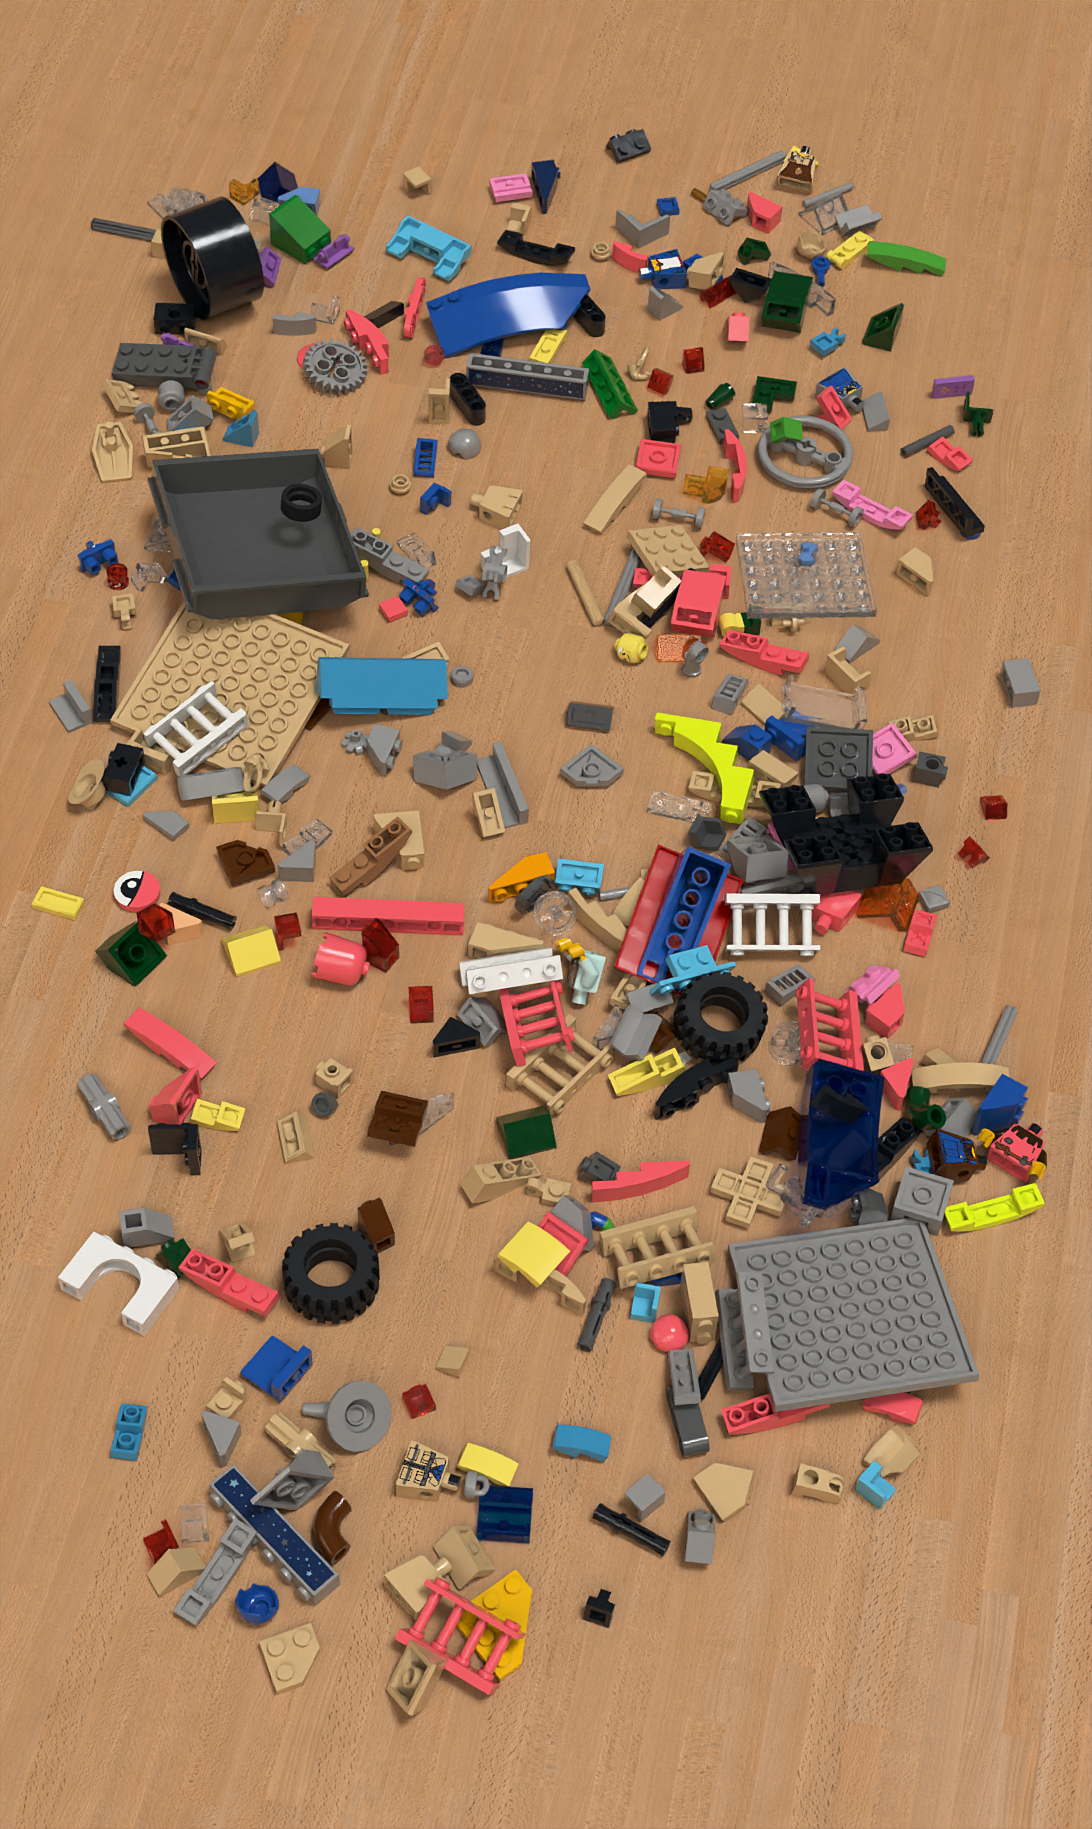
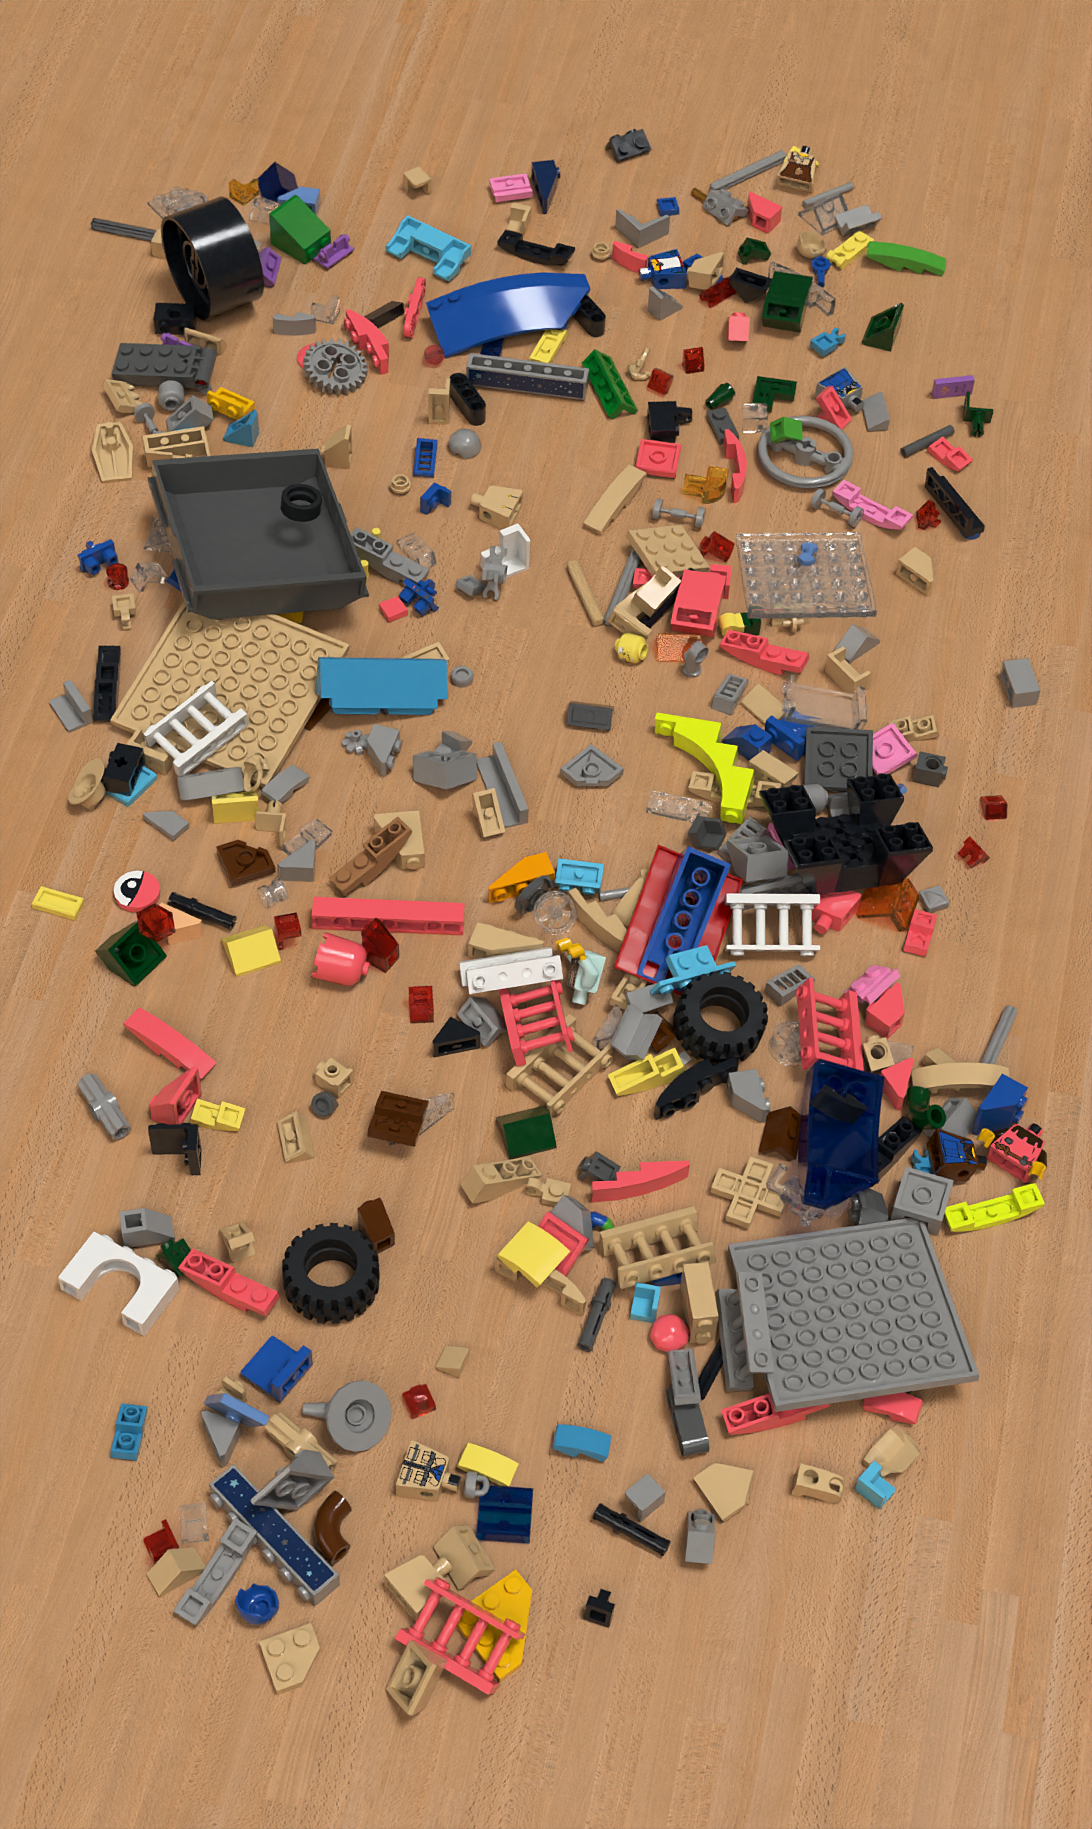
none -> medium blue plate [204,1393,269,1428]

